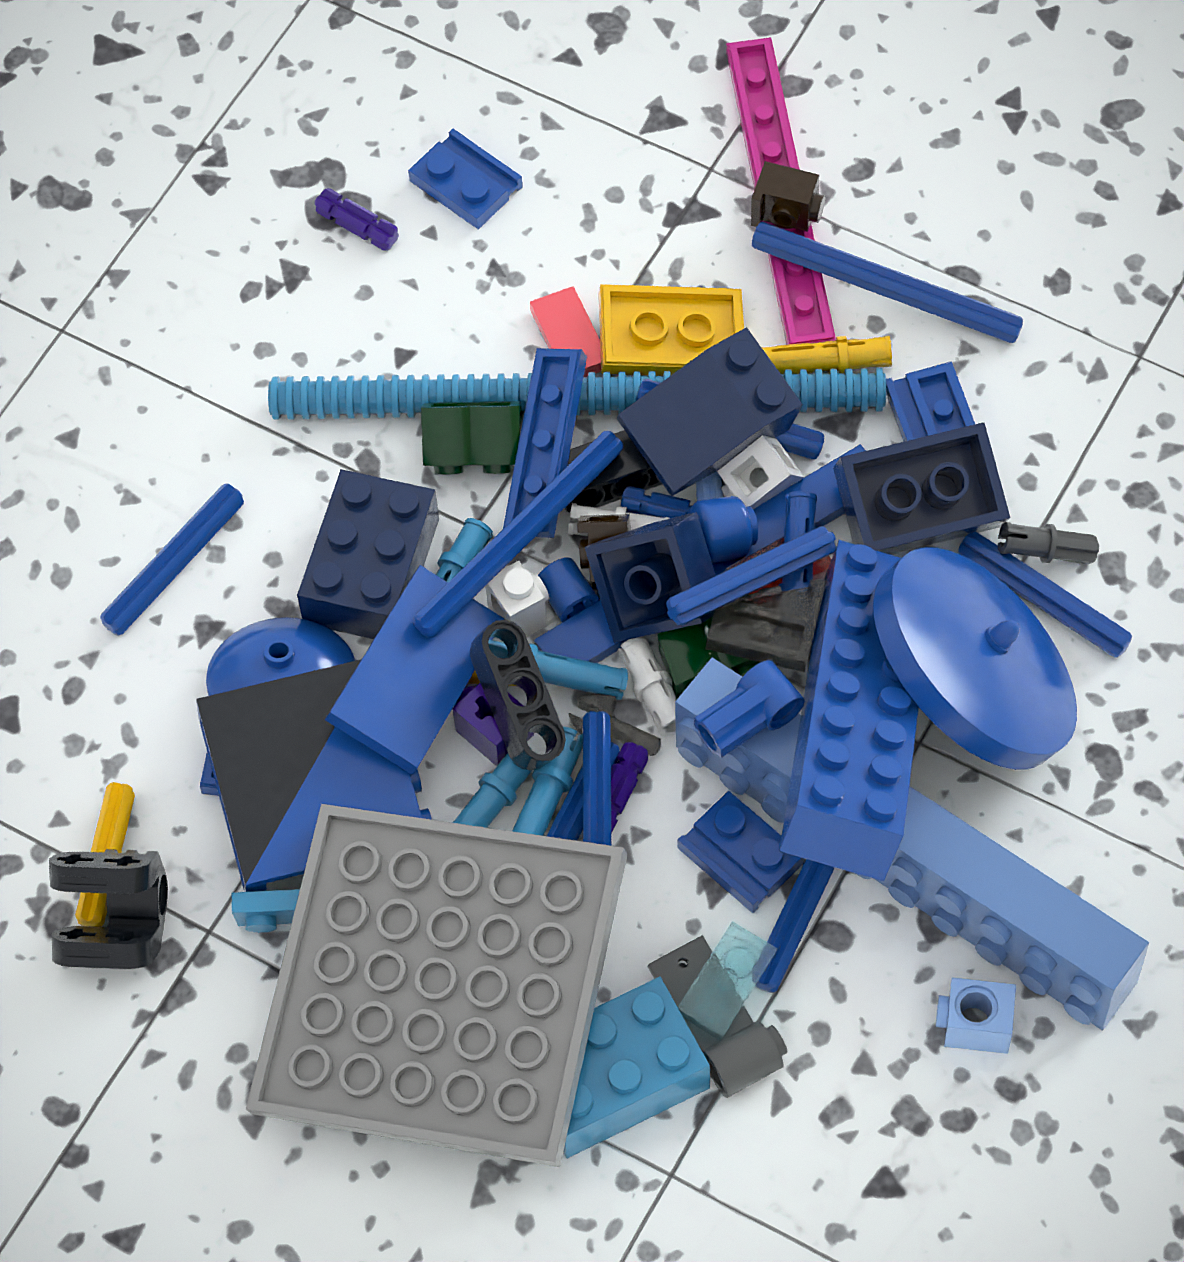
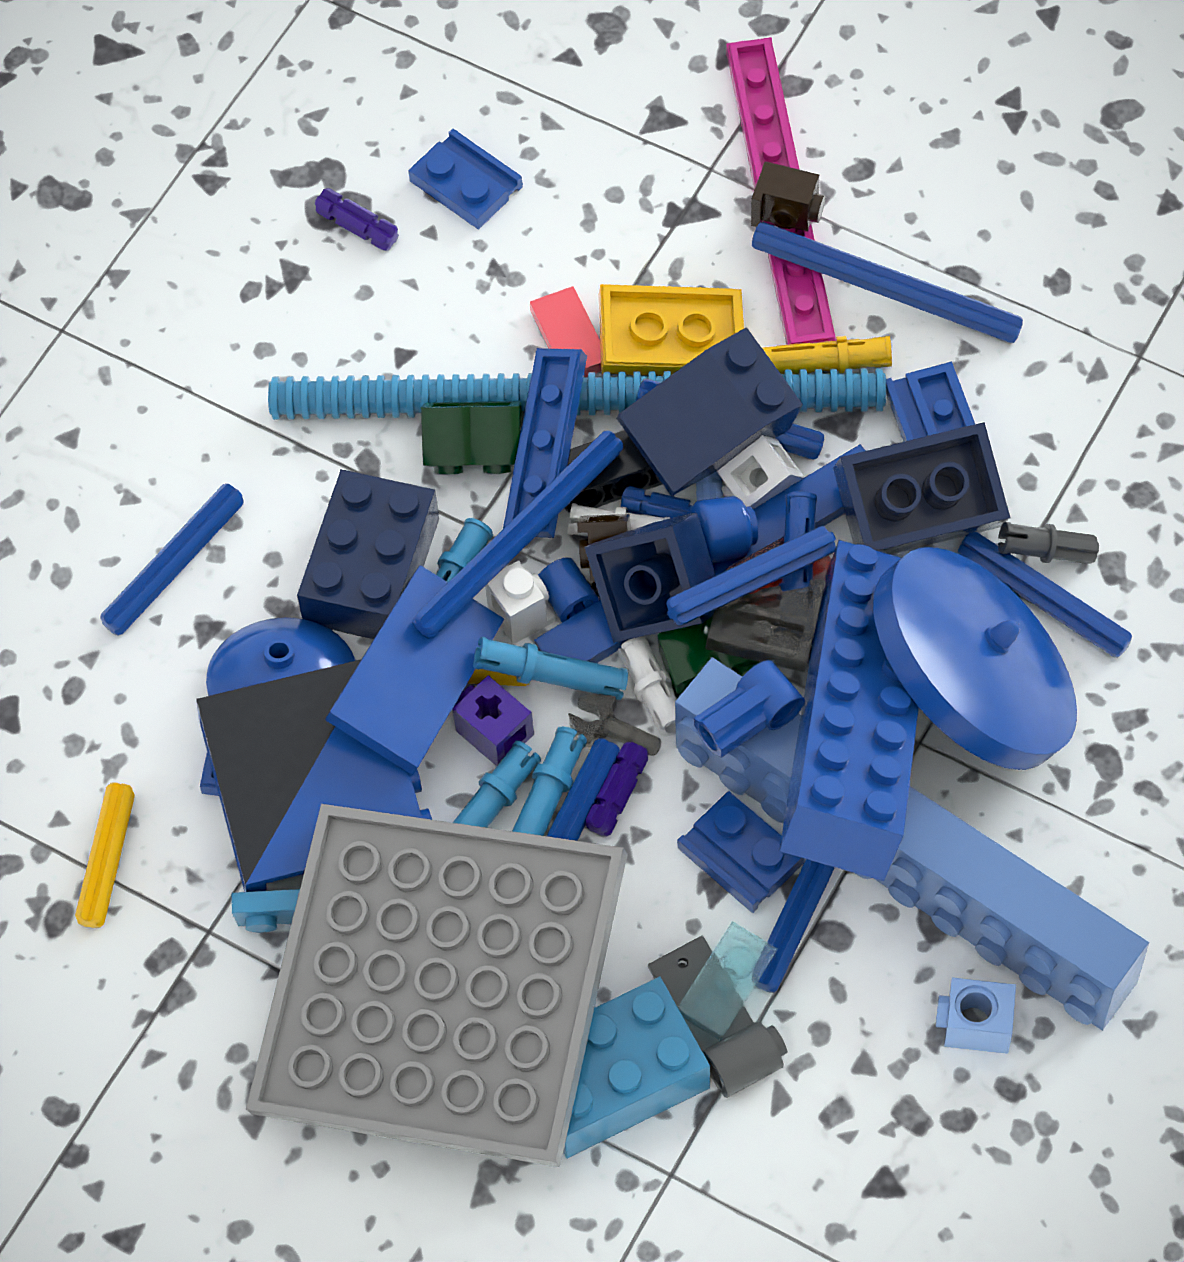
black piece [49,849,168,969] -> none
black beam [470,620,566,771] -> none
blue axle [583,711,612,846] -> none

